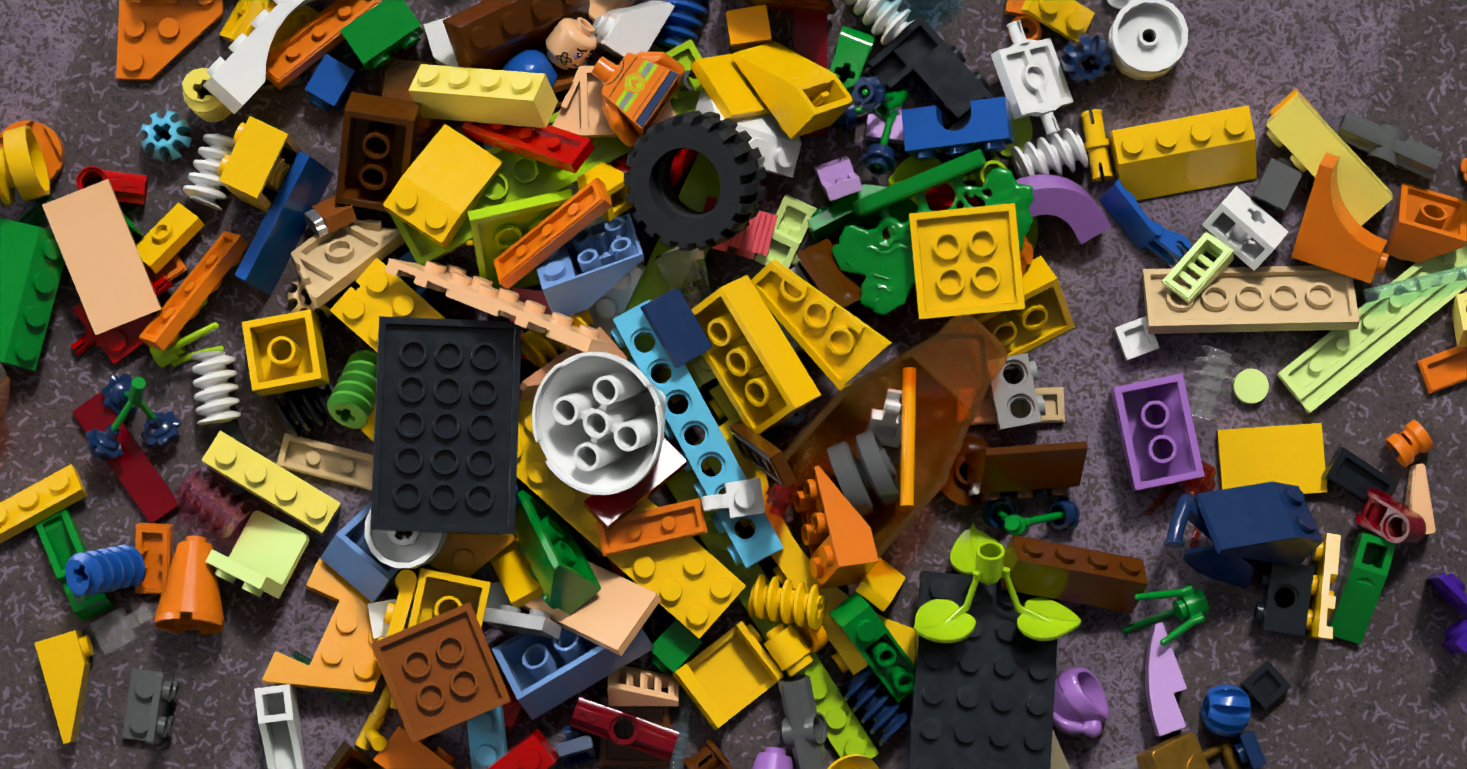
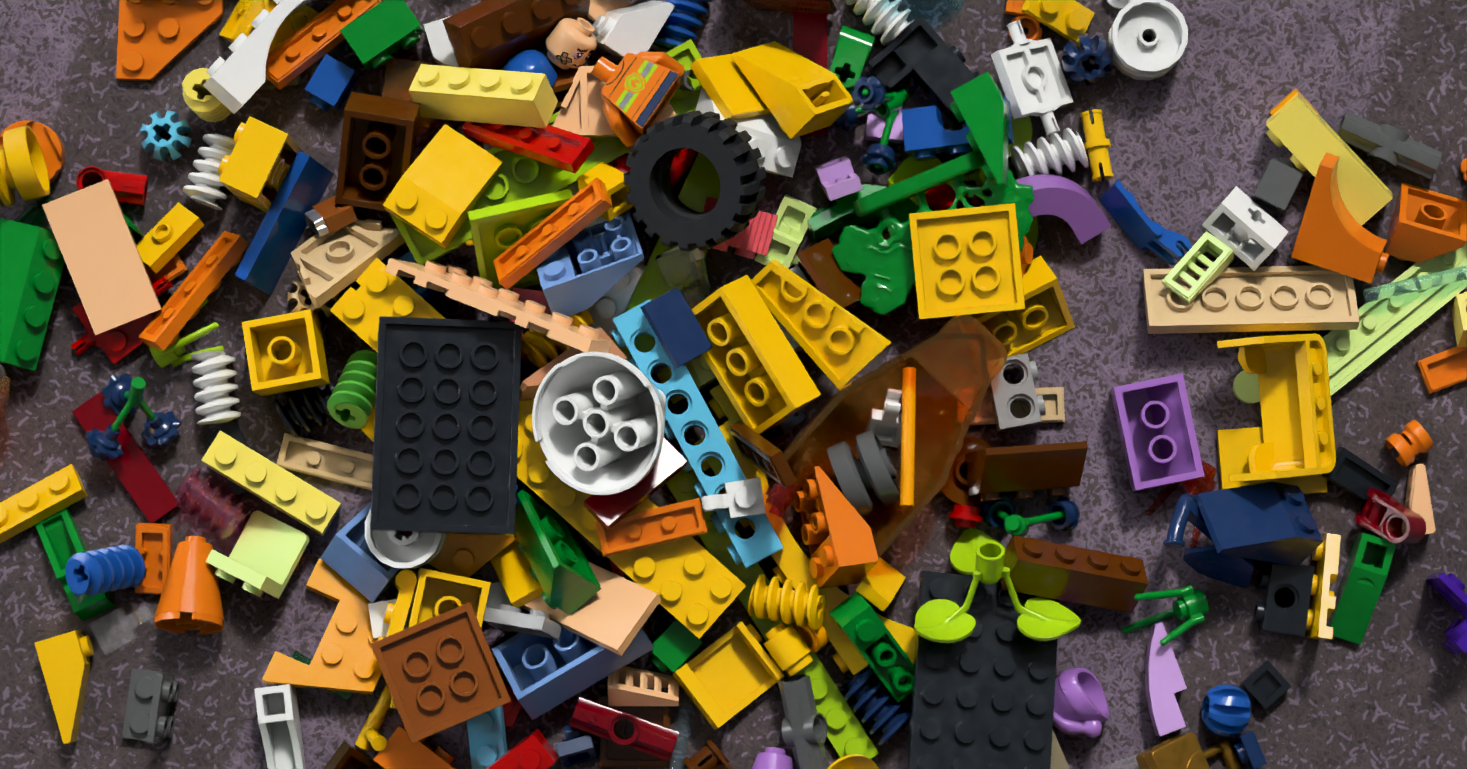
light orange panel [726,5,772,51] -> none
yellow slope [1108,105,1257,201] -> none
white plate [1113,316,1160,361] -> none
clear piece [1186,345,1239,422] -> none
none -> red plate [948,504,983,529]
none -> green slope [950,72,1009,190]
none -> yellow windscreen [1217,333,1336,482]

